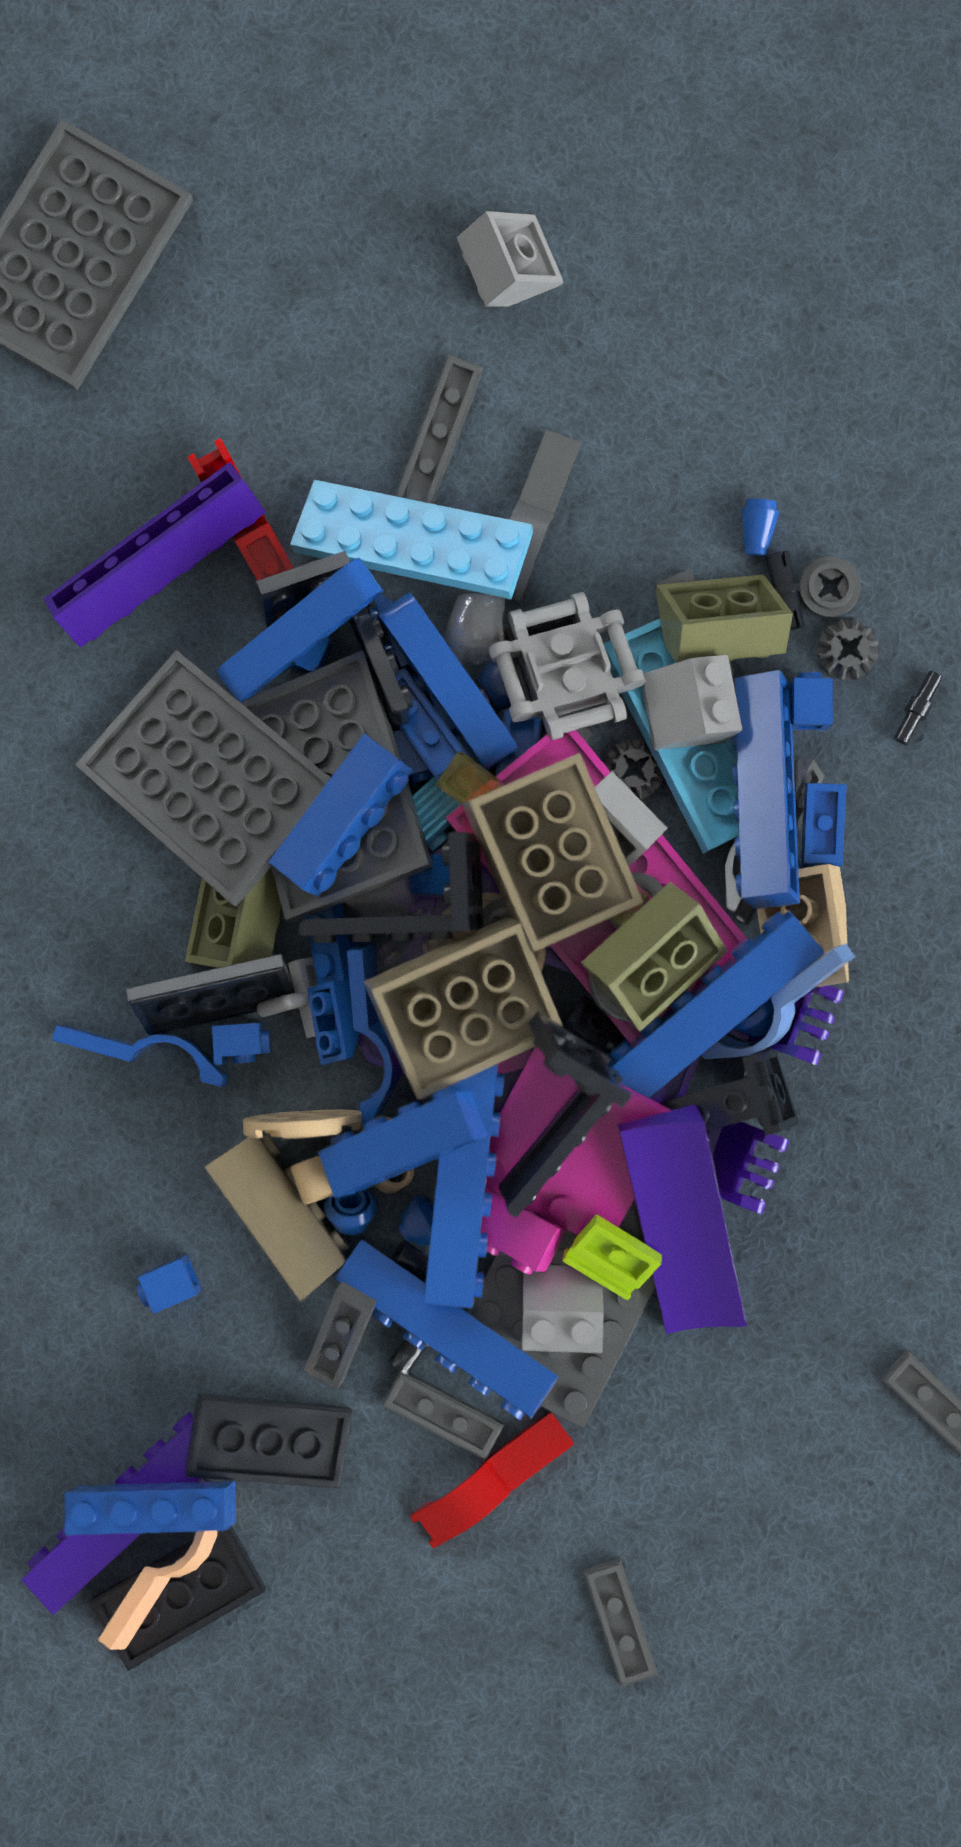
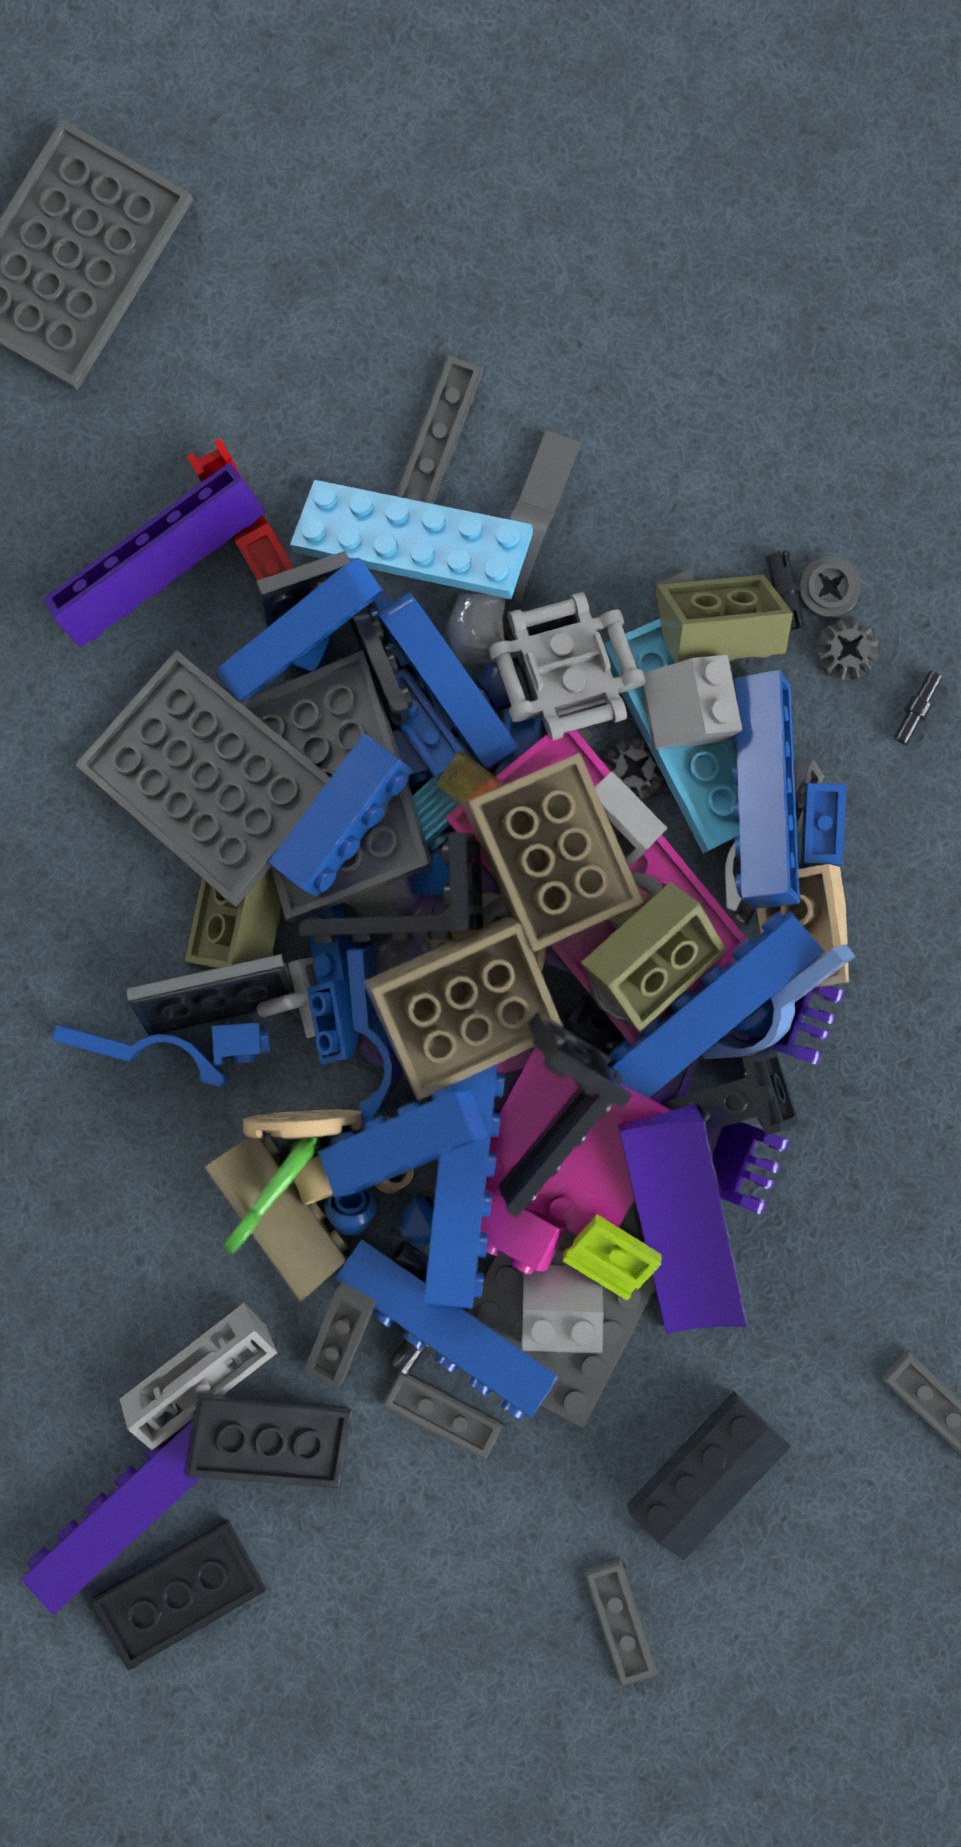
blue brick [65,1481,236,1535] -> none
light nougat piece [98,1479,217,1649] -> none
blue brick [137,1254,202,1314] -> none
red piece [410,1410,574,1549] -> none
light grey slope [456,211,564,307] -> none
blue cone [741,499,780,556] -> none
blue brick [790,672,833,730] -> none
none -> light grey brick [120,1303,277,1450]
none -> bright green plant [223,1136,320,1254]
none -> black slope [627,1391,791,1560]

